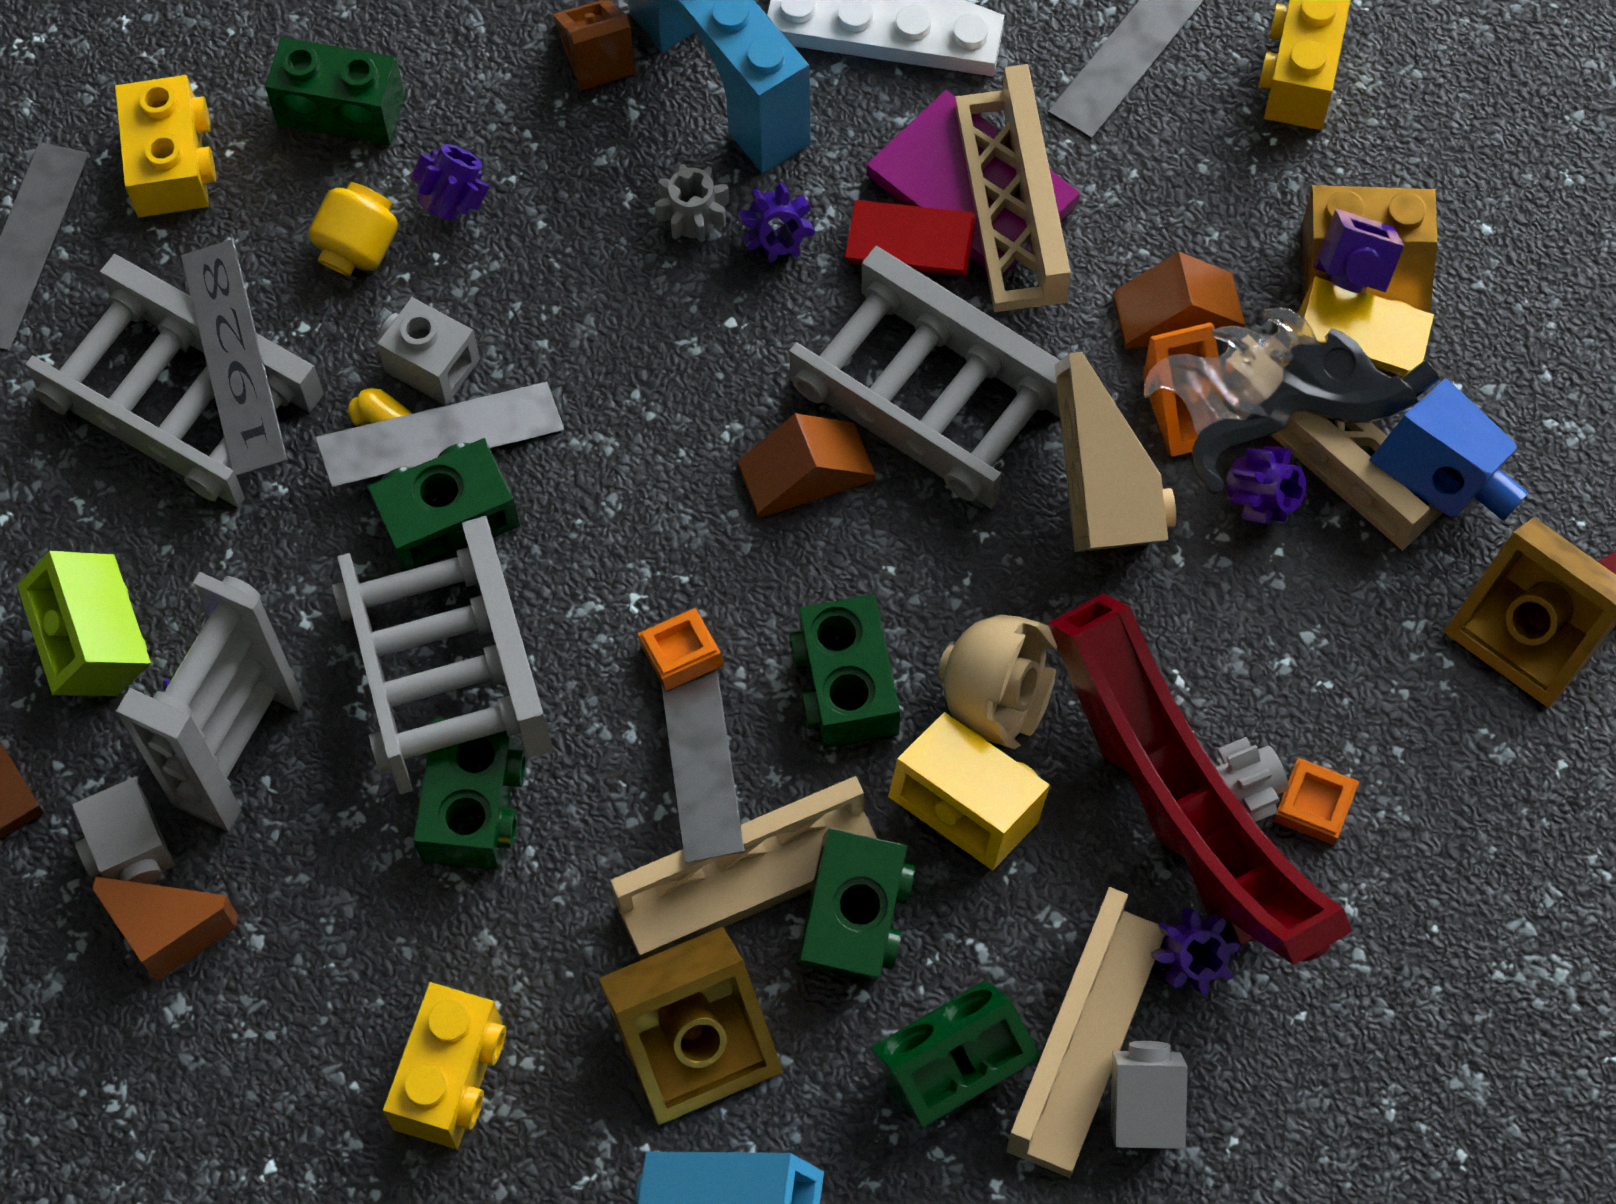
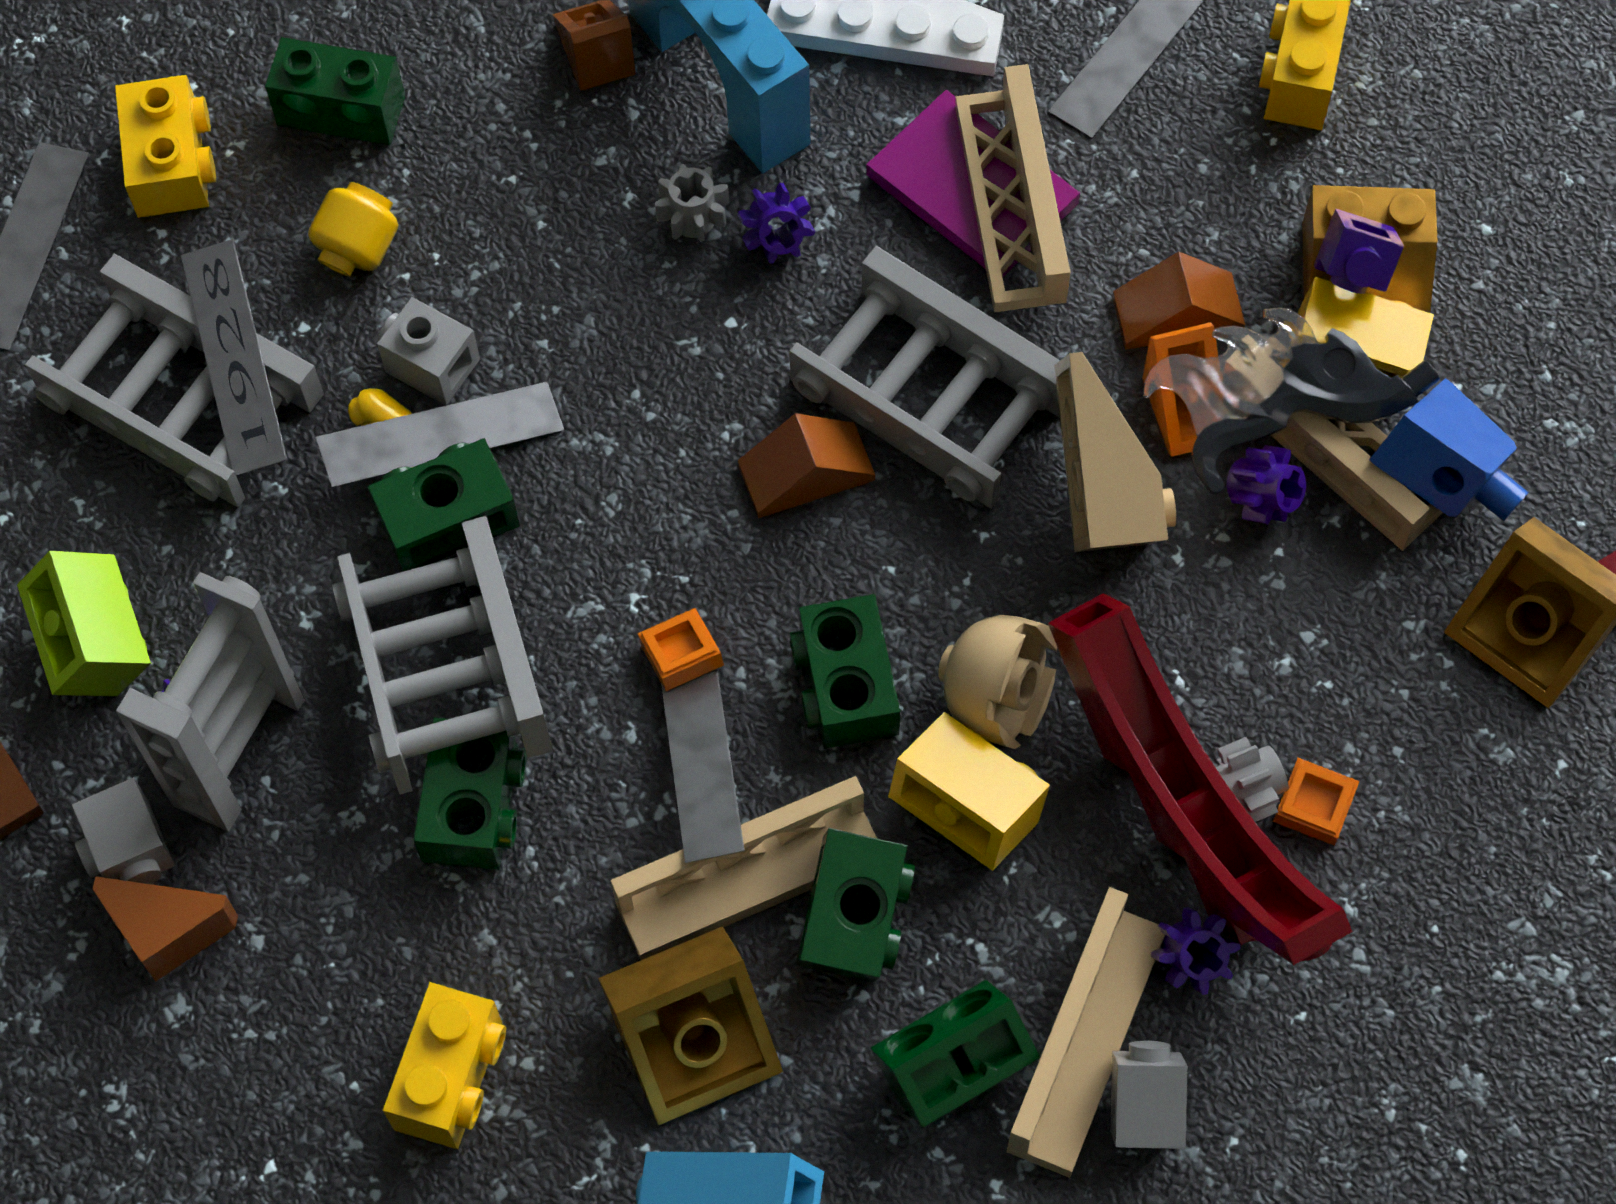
dark purple gear [409,144,490,220] -> none
red tile [845,200,976,276] -> none

